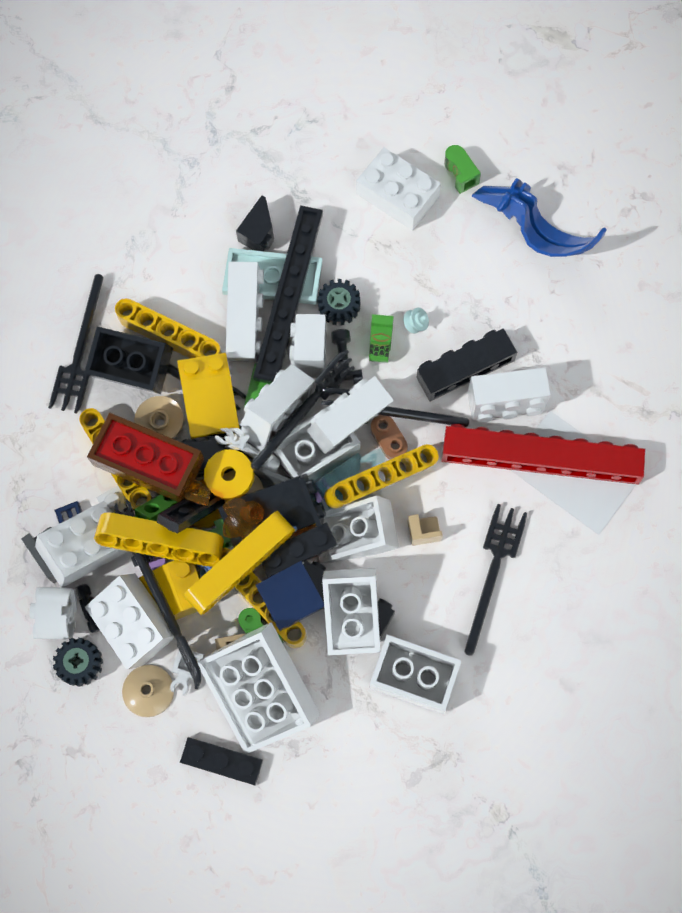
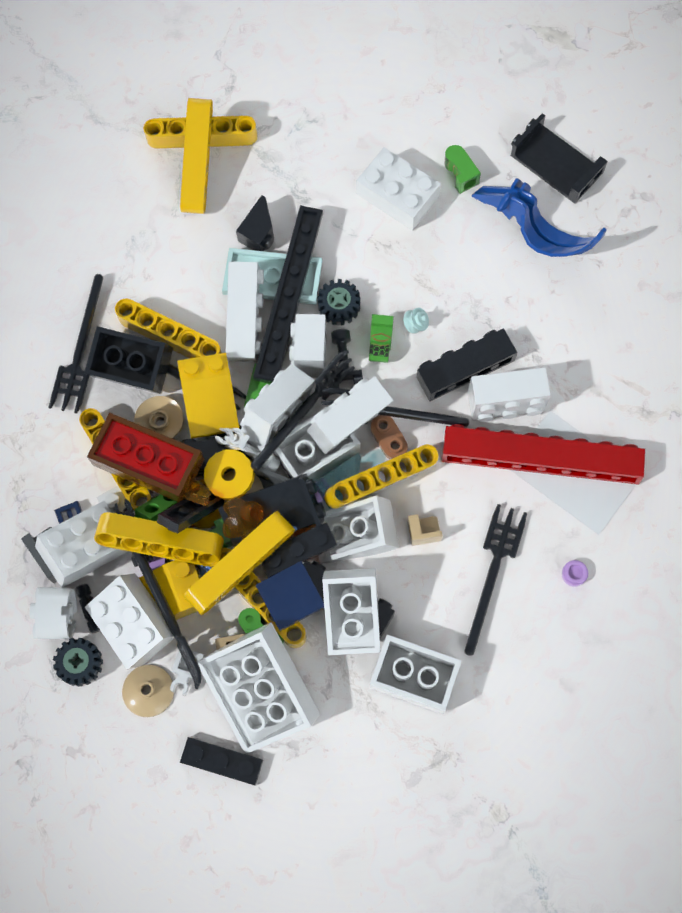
none -> yellow beam [143,116,257,149]
none -> yellow beam [180,98,213,214]
none -> black panel [510,113,608,204]
none -> lavender tile [562,560,588,587]

